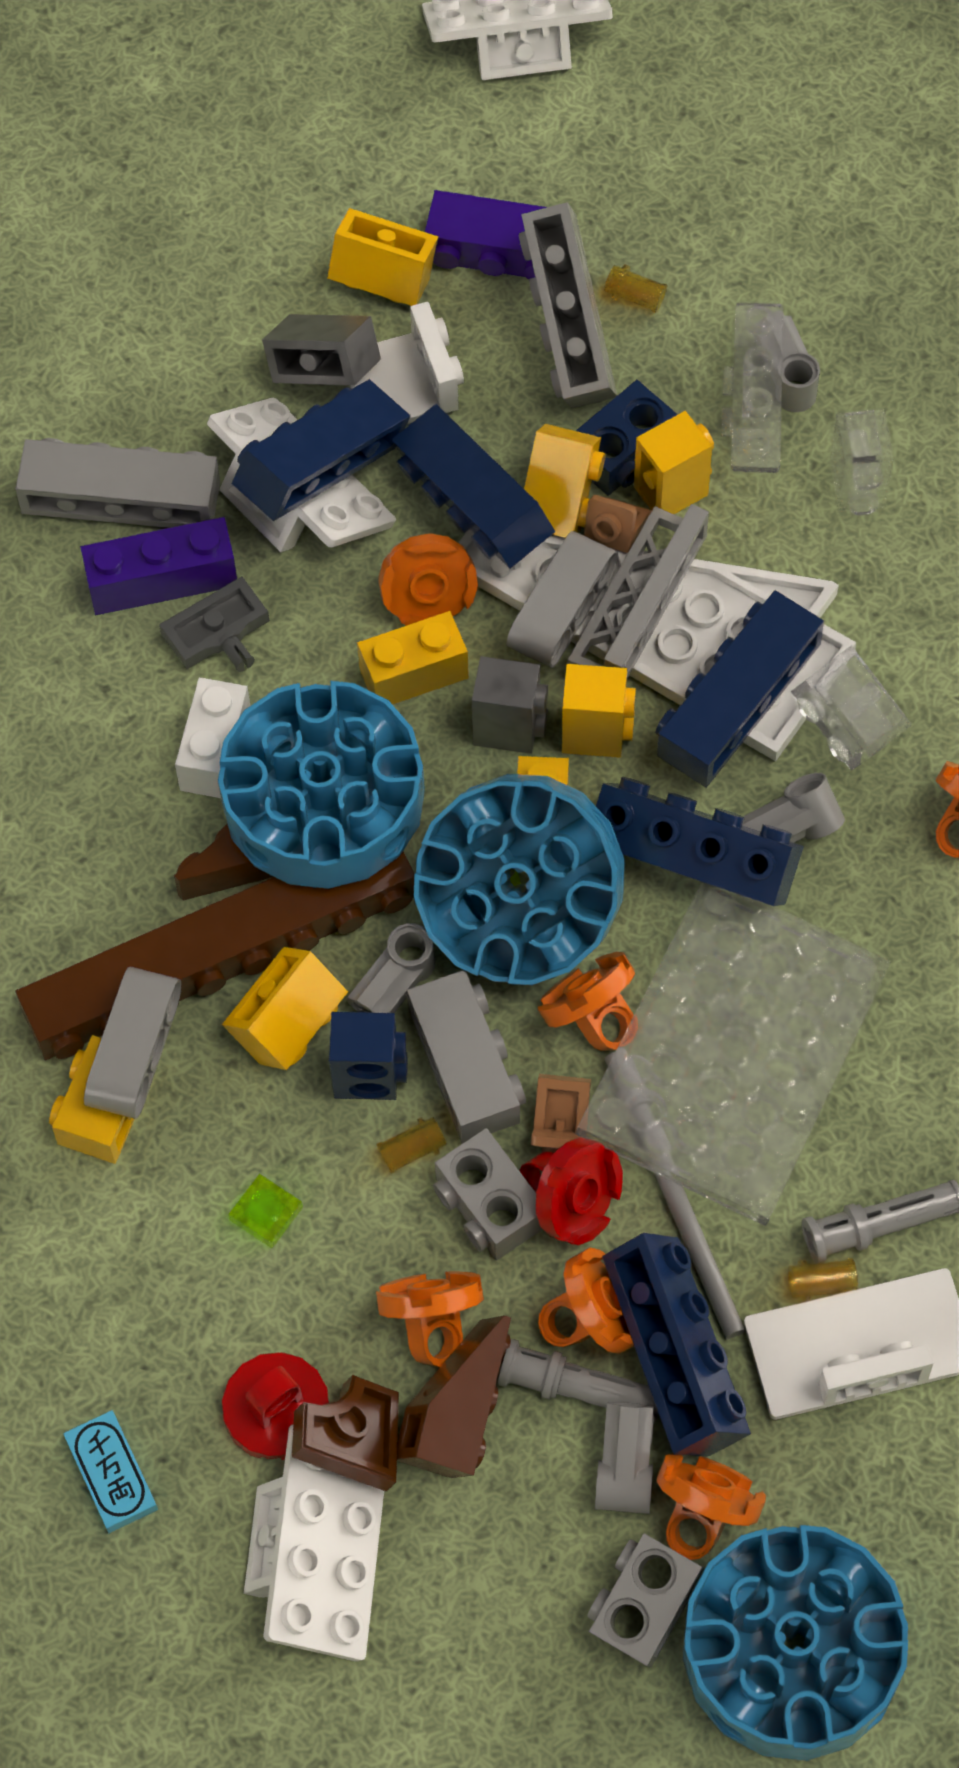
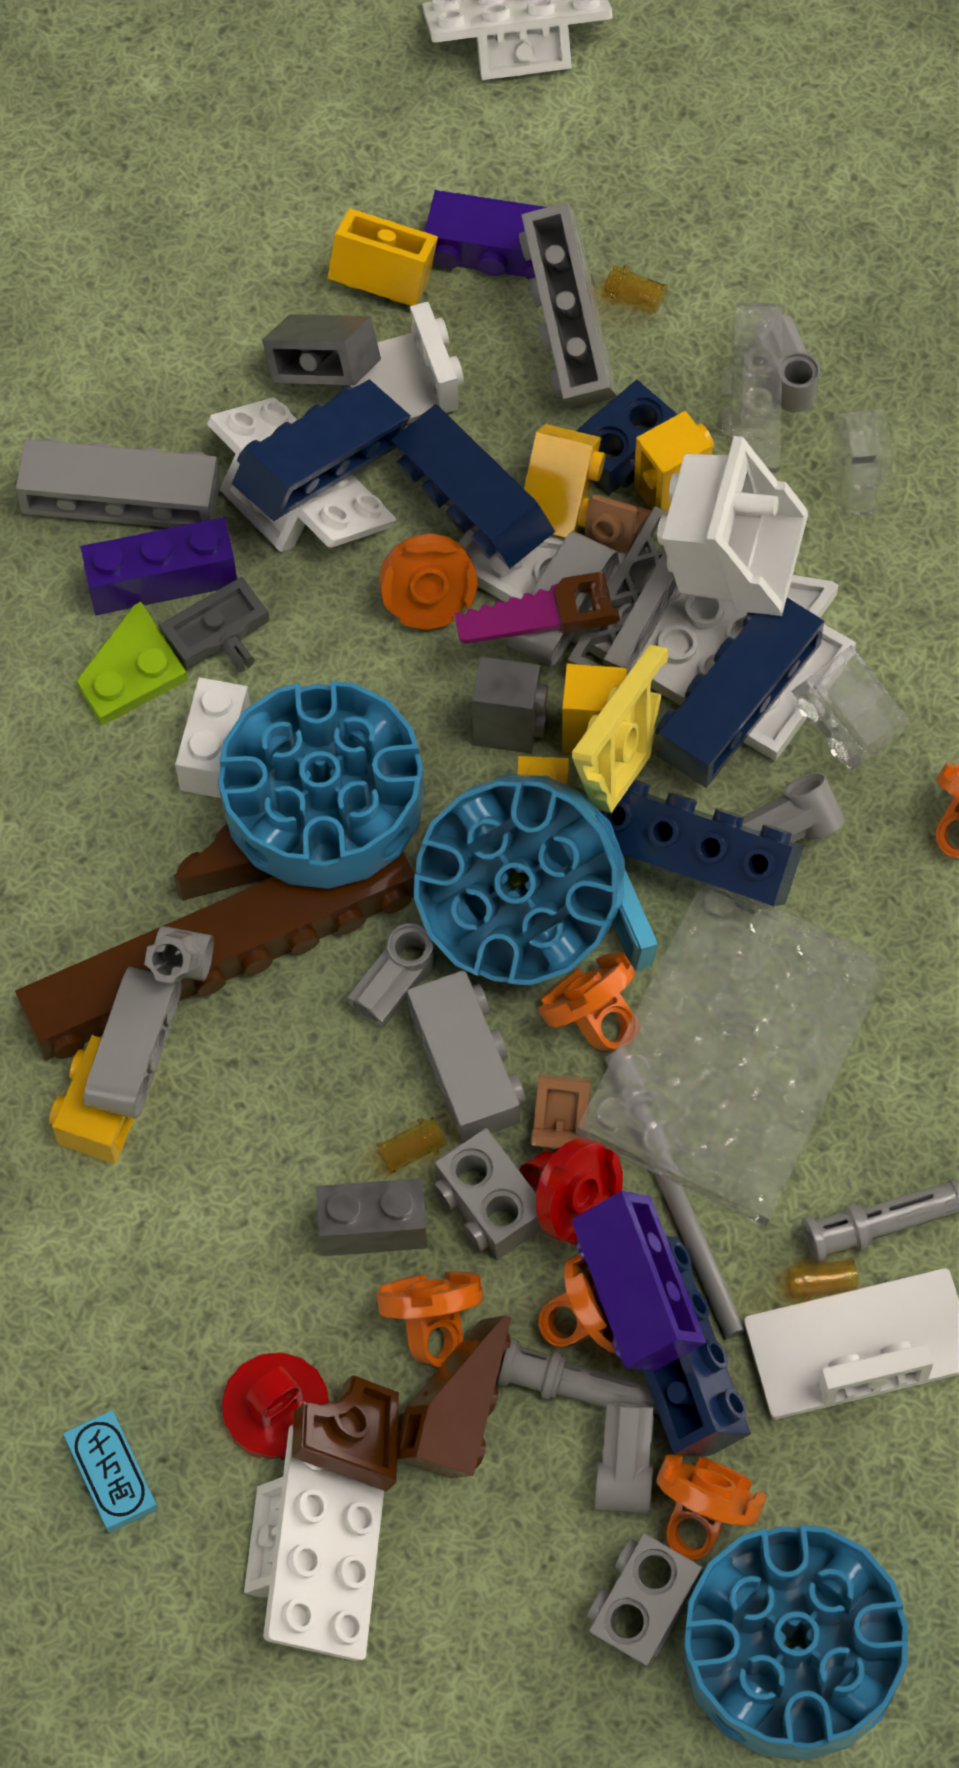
yellow brick [222,947,348,1070] -> none
clear neon green plate [228,1173,303,1248] -> none
dark blue brick [329,1012,408,1100] -> none
yellow brick [357,611,469,705] -> none
none -> lime wing [76,602,188,726]
none -> light grey piece [144,926,214,984]
none -> flat silver brick [316,1178,427,1256]
none -> piece [454,572,620,644]
none -> dark purple brick [571,1191,706,1371]
none -> light yellow wing [572,644,668,813]
none -> medium azure tile [613,868,658,971]
none -> white piece [657,436,808,616]

